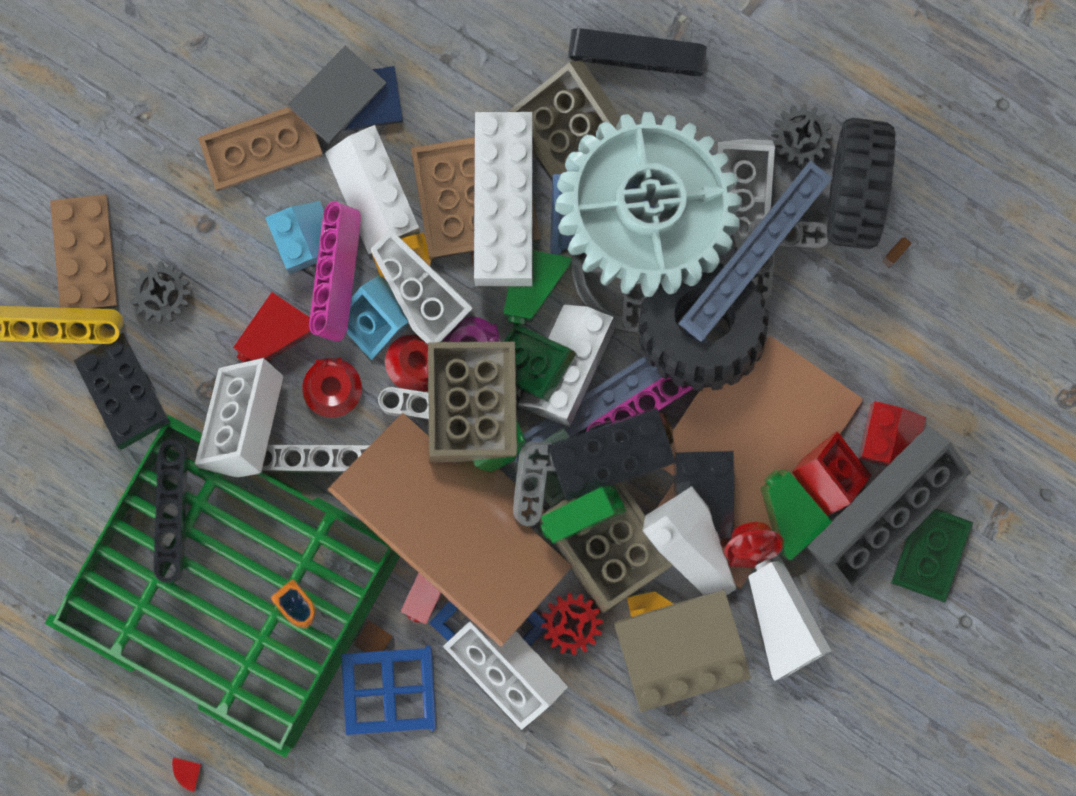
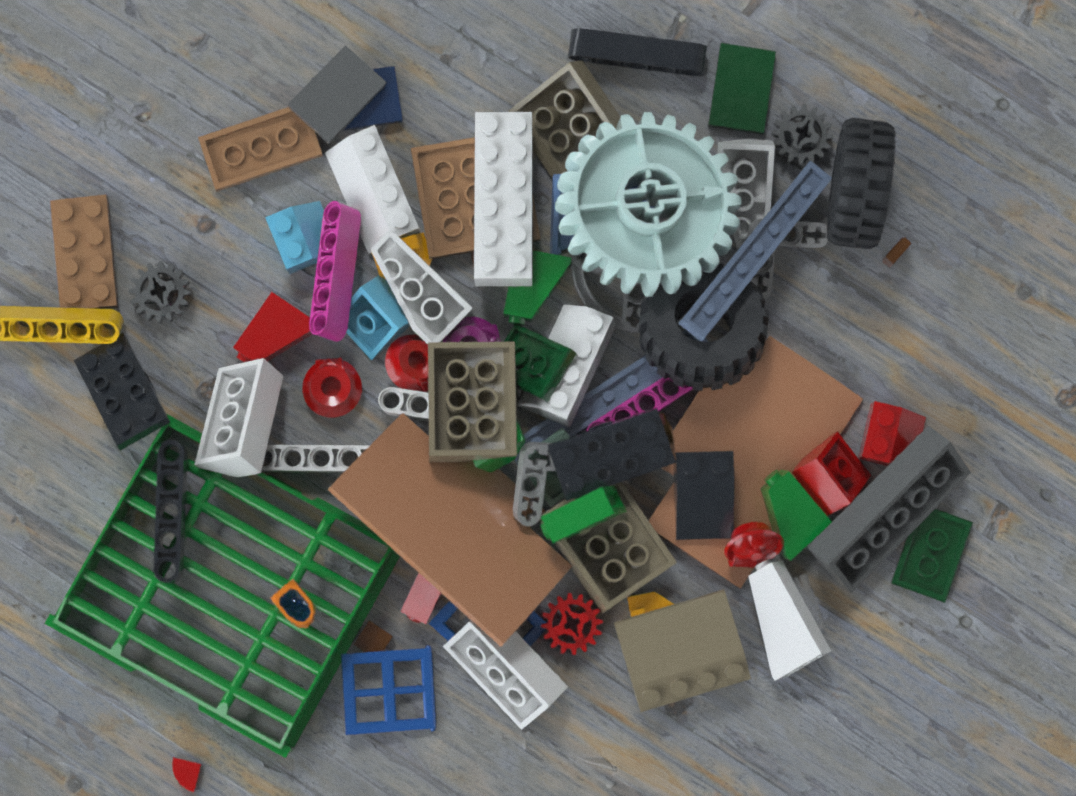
white wedge [643,486,736,595] -> none
none -> dark green tile [708,43,776,135]

